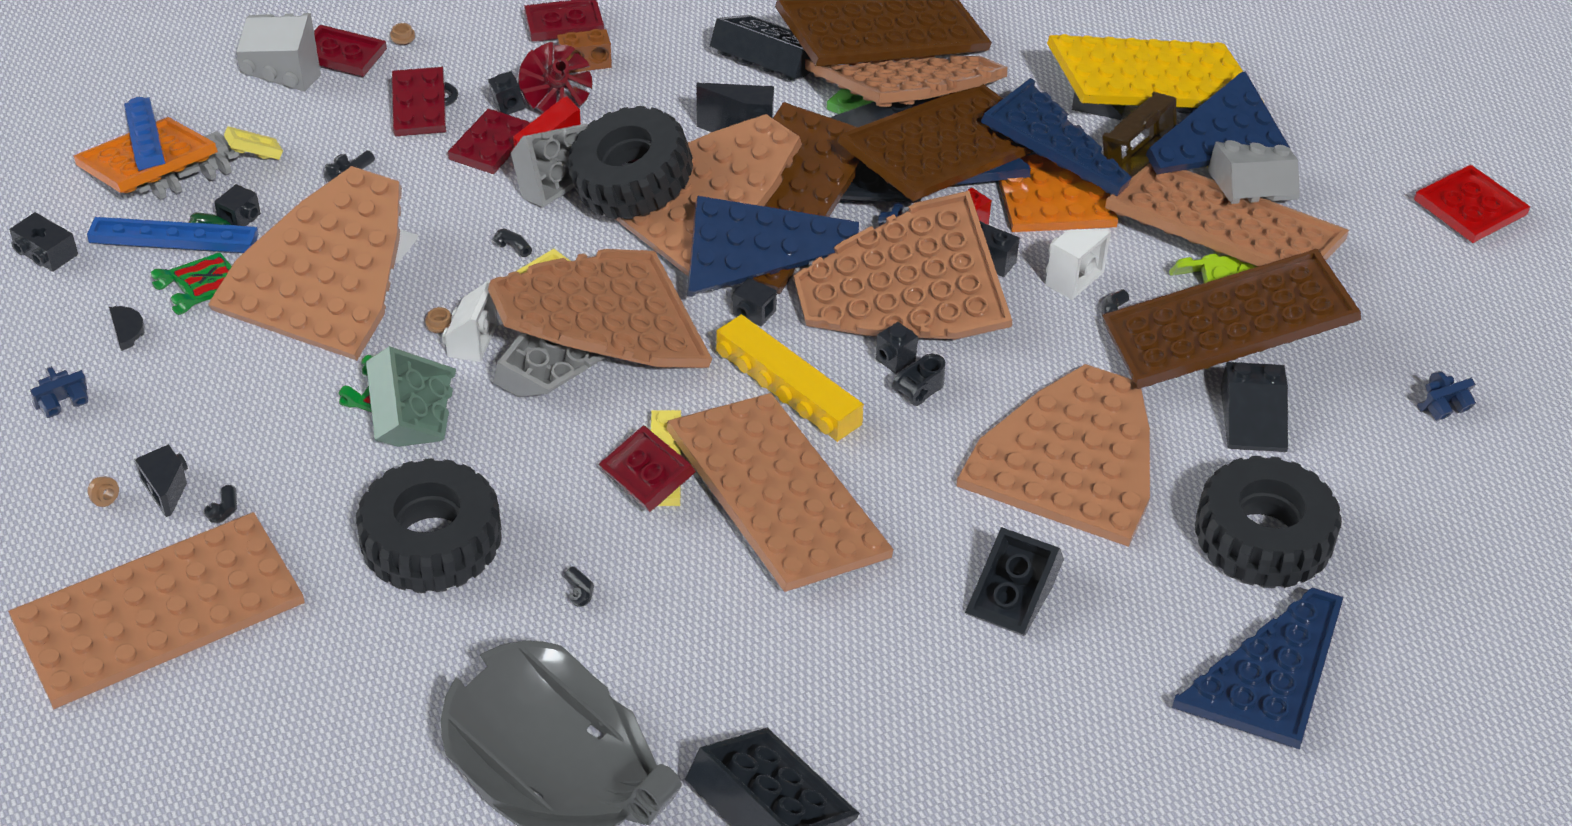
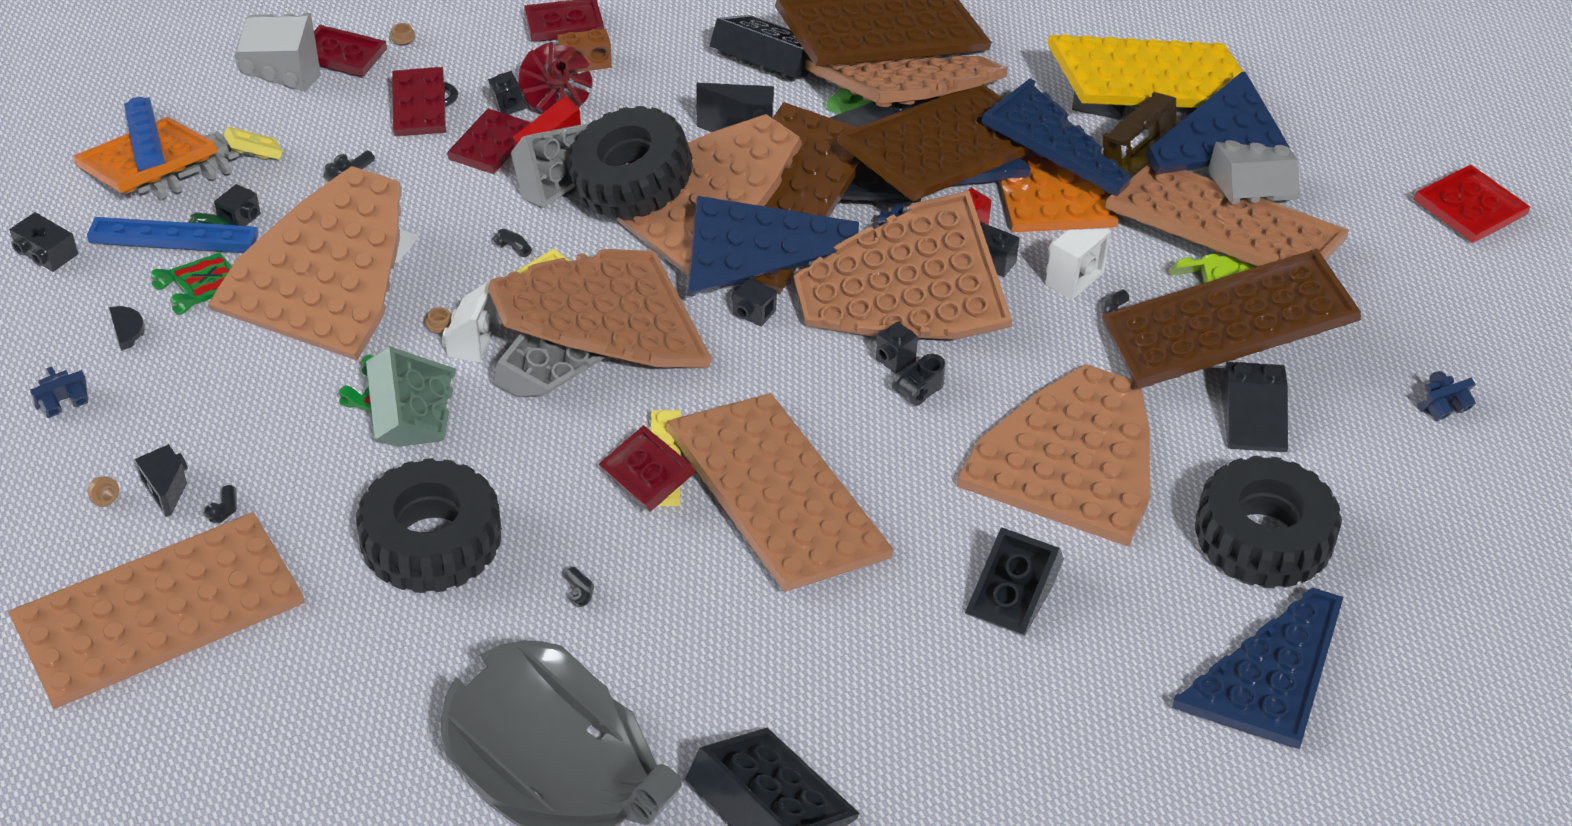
yellow brick [716,314,864,442] -> none

